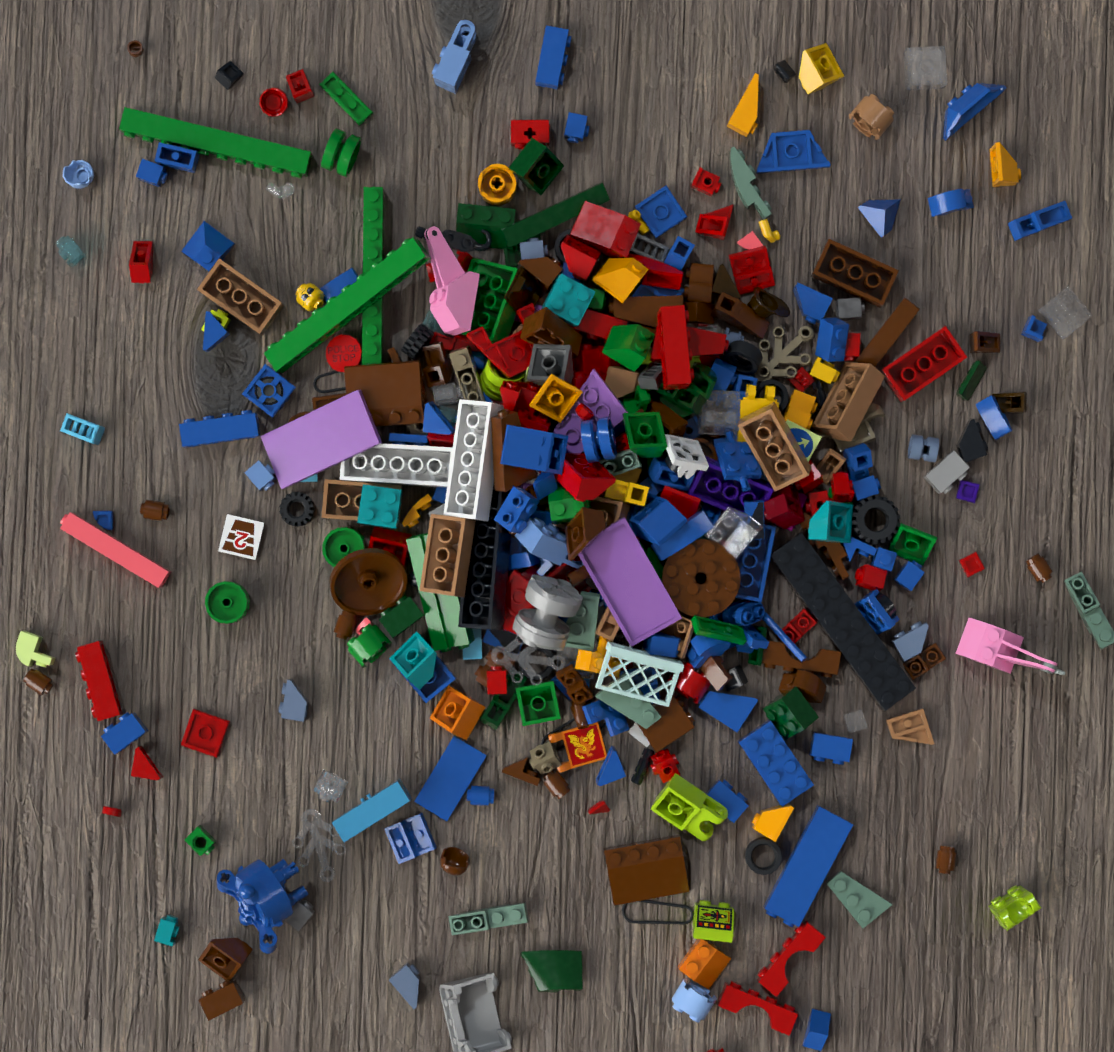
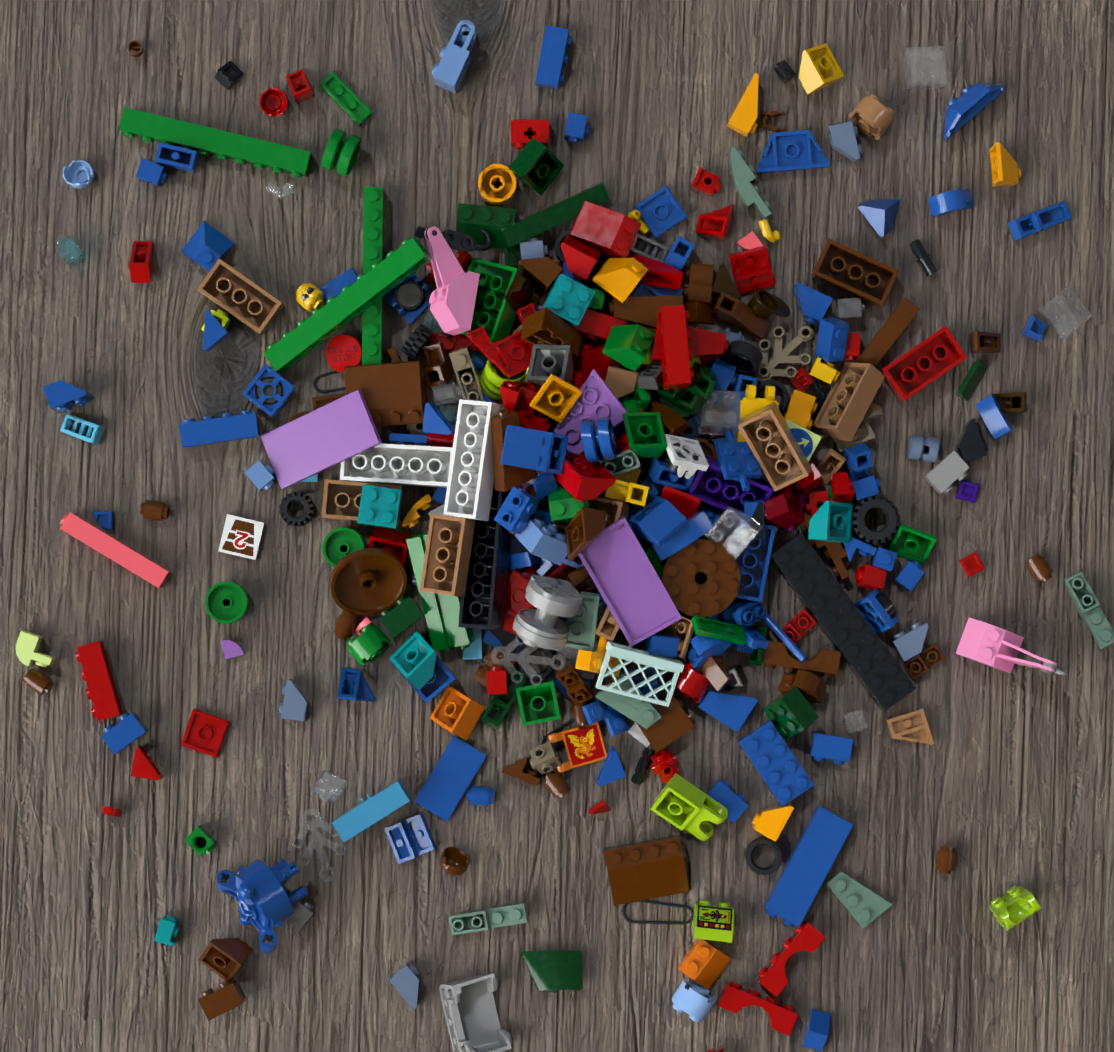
red tile [575,403,595,421] -> none
none -> blue slope [42,380,94,413]
none -> medium lavender tile [221,640,245,659]
none -> blue slope [337,668,377,701]
none -> piece [383,273,432,324]
none -> reddish brown piece [760,111,785,132]
none -> sand blue slope [827,121,862,162]
none -> black axle [910,239,938,277]

